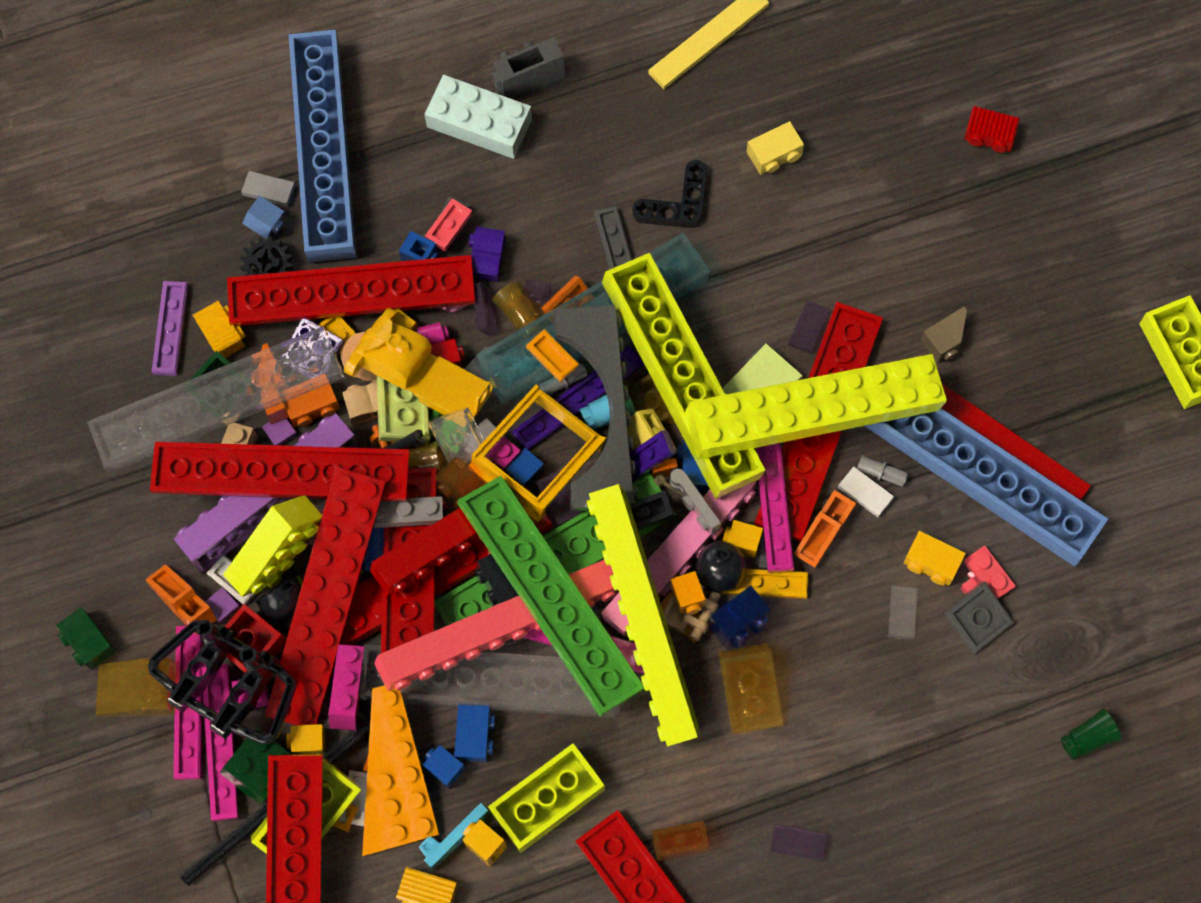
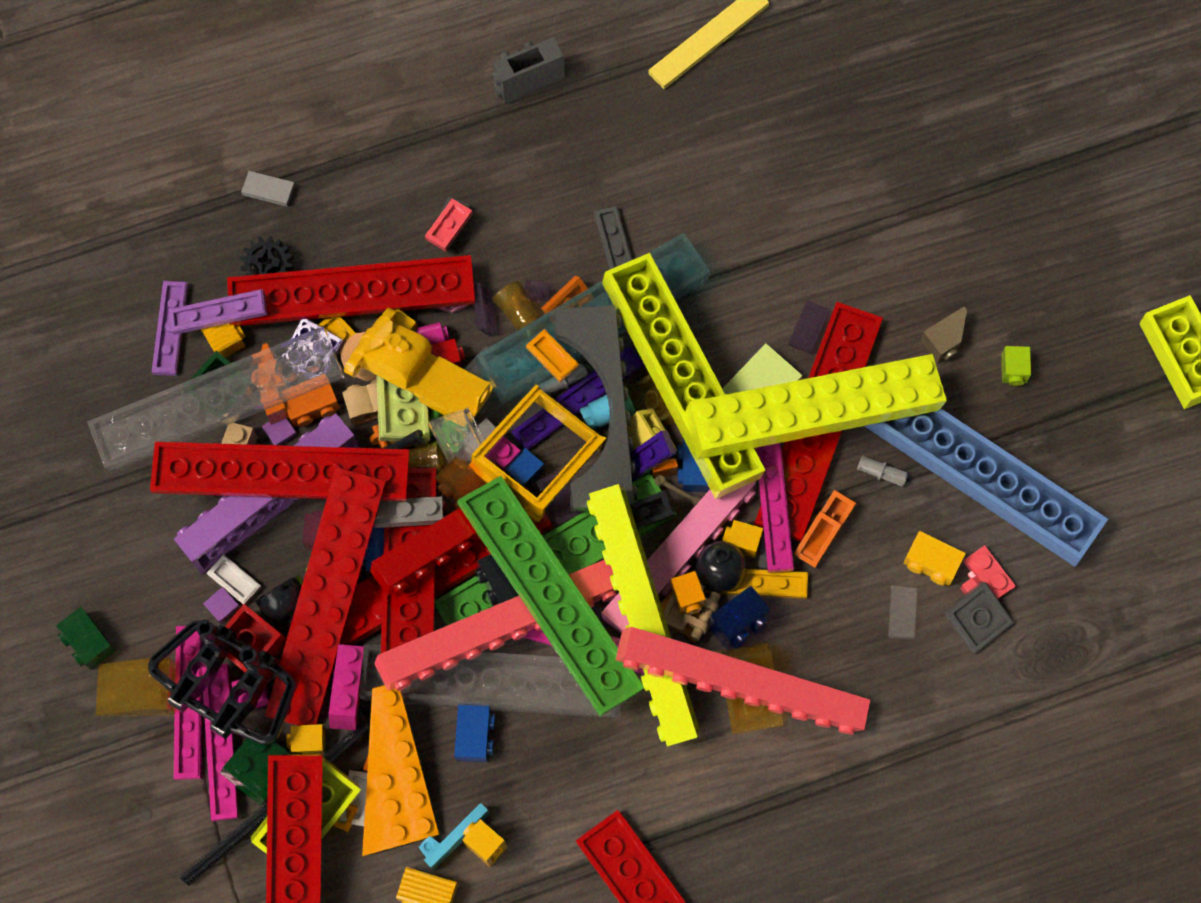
orange slope [146,564,217,635] -> none
neon yellow brick [223,495,322,597] -> none
medium blue brick [242,195,284,239] -> none
medium blue brick [289,30,357,263] -> none
blue brick [399,231,439,261] -> none
blue brick [423,745,466,789] -> none
light aqua brick [424,75,532,159] -> none
dark purple brick [469,227,506,282] -> none
neon yellow brick [488,743,605,853] -> none
black beam [632,160,707,228] -> none
clear orange brick [651,821,709,861] -> none
light grey plate [670,469,721,535] -> none
light yellow brick [747,121,804,175] -> none
clear purple tile [770,824,827,862] -> none
white tile [838,467,894,518] -> none
red tile [941,384,1091,500] -> none
red brick [964,106,1020,153] -> none
dark green plant [1060,708,1122,760] -> none
none -> medium lavender tile [169,289,268,335]
none -> coral brick [616,627,870,735]
none -> lime brick [1001,346,1031,386]

